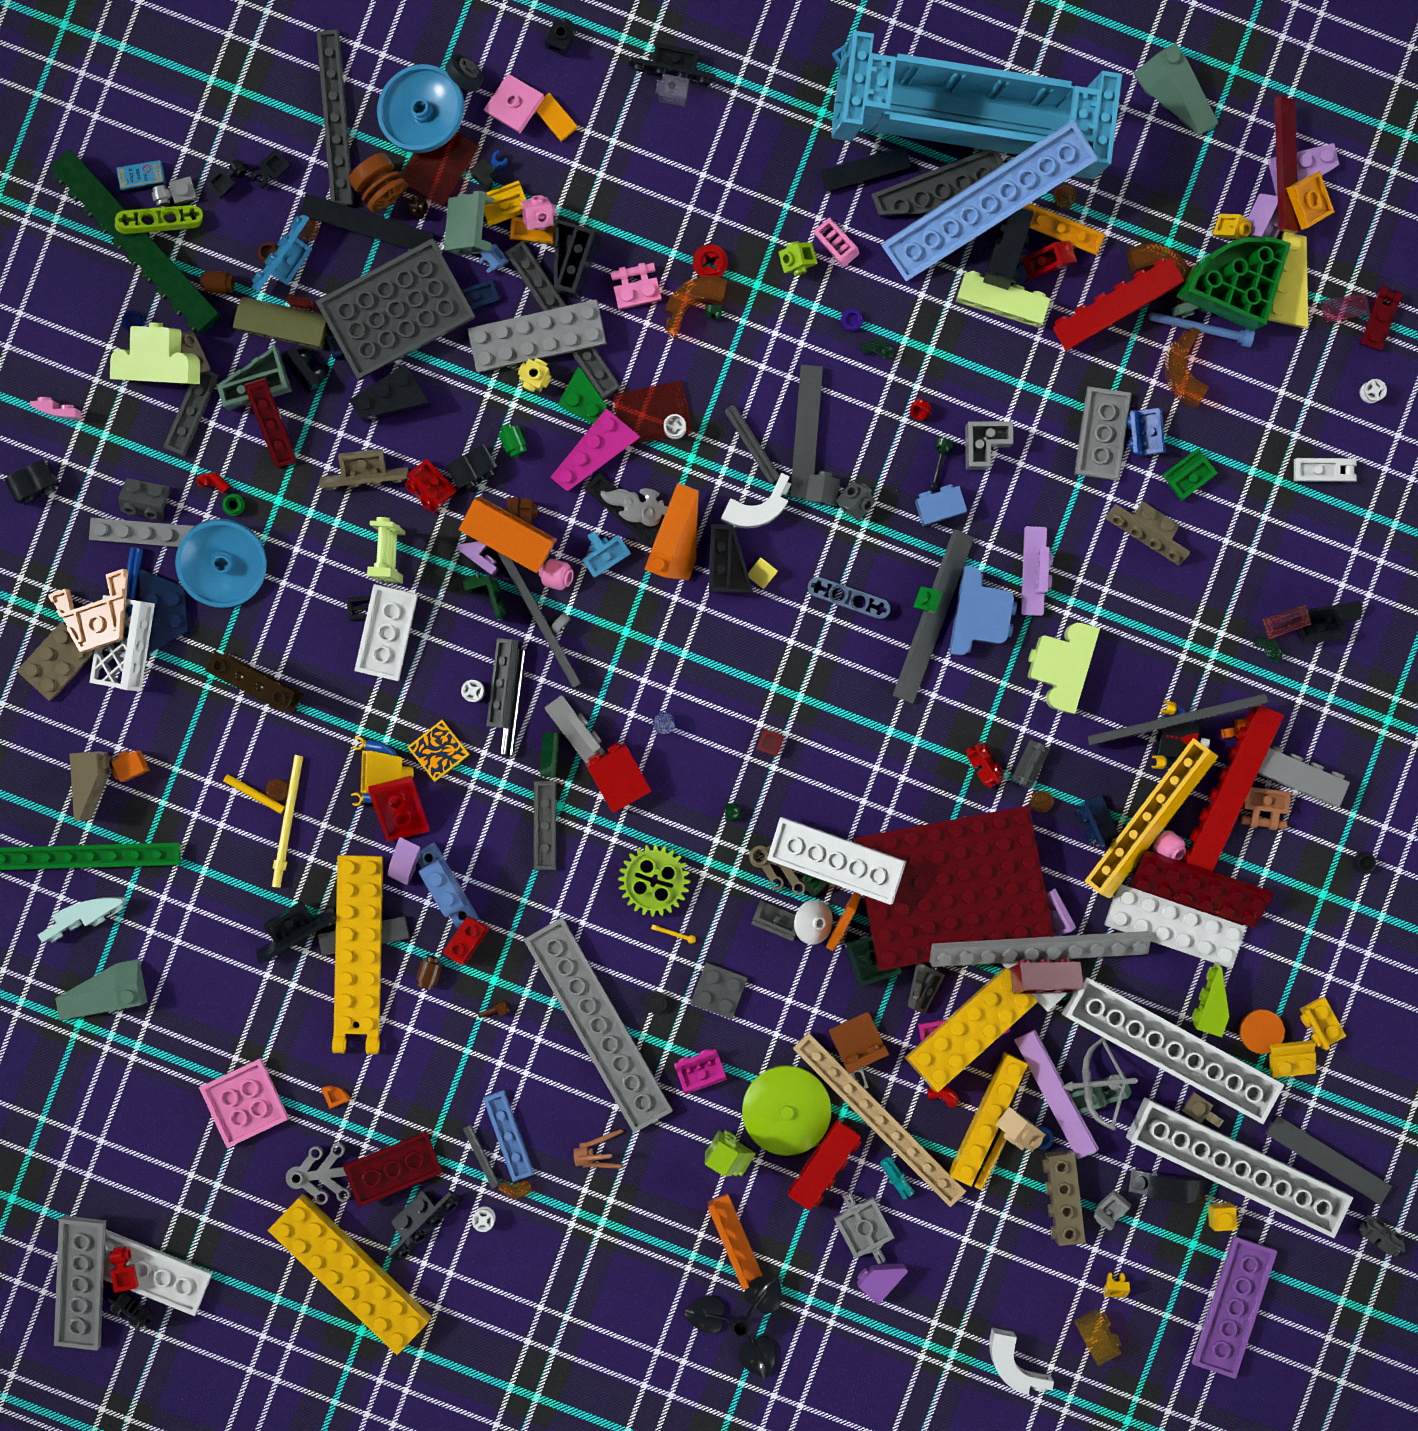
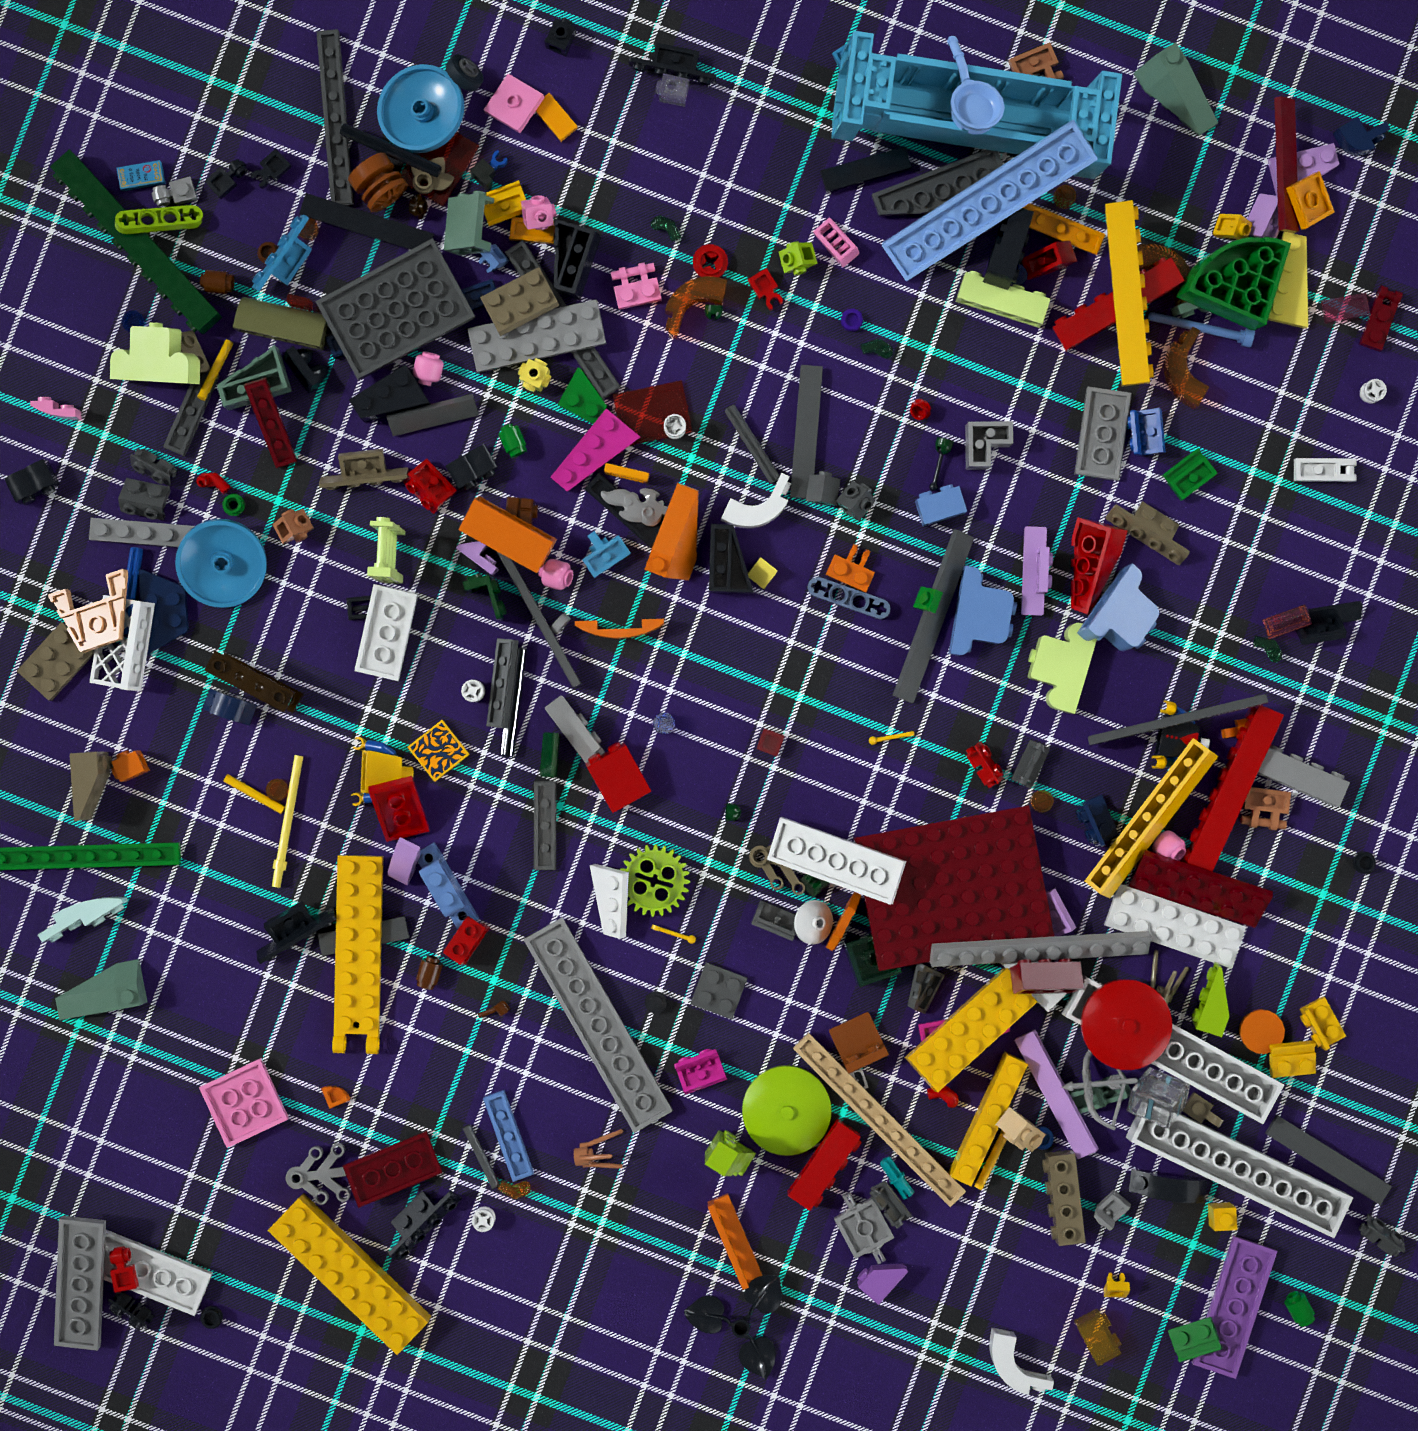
none -> dark grey hinge [130,448,178,487]
none -> yellow bar [197,339,233,401]
none -> black plate [200,1306,223,1329]
none -> dark blue brick [203,688,257,726]
none -> nougat brick [272,509,313,544]
none -> black axle [340,123,442,177]
none -> dark grey tile [387,394,479,436]
none -> dark tan plate [411,157,454,194]
none -> bright pink head [413,351,444,386]
none -> dark tan plate [480,267,559,336]
none -> orange slope [575,619,664,639]
none -> white wing [590,864,629,939]
none -> light orange tile [604,463,650,484]
none -> clear green arm [651,215,682,242]
none -> red plate [748,268,783,311]
none -> orange hinge [825,544,875,593]
none -> yellow hinge [869,731,915,745]
none -> dark grey hinge [869,1181,912,1229]
none -> light blue piece [947,36,1005,135]
none -> nougat plate [1008,42,1064,80]
none -> red wedge [1071,517,1128,615]
none -> medium blue brick [1077,563,1159,651]
none -> red dish [1081,979,1172,1070]
none -> yellow brick [1105,200,1154,387]
none -> clear container [1127,1067,1190,1129]
none -> dark tan plant [1150,950,1189,1005]
none -> green plate [1168,1317,1223,1362]
none -> green brick [1284,1291,1315,1327]
none -> dark blue brick [1333,117,1391,156]

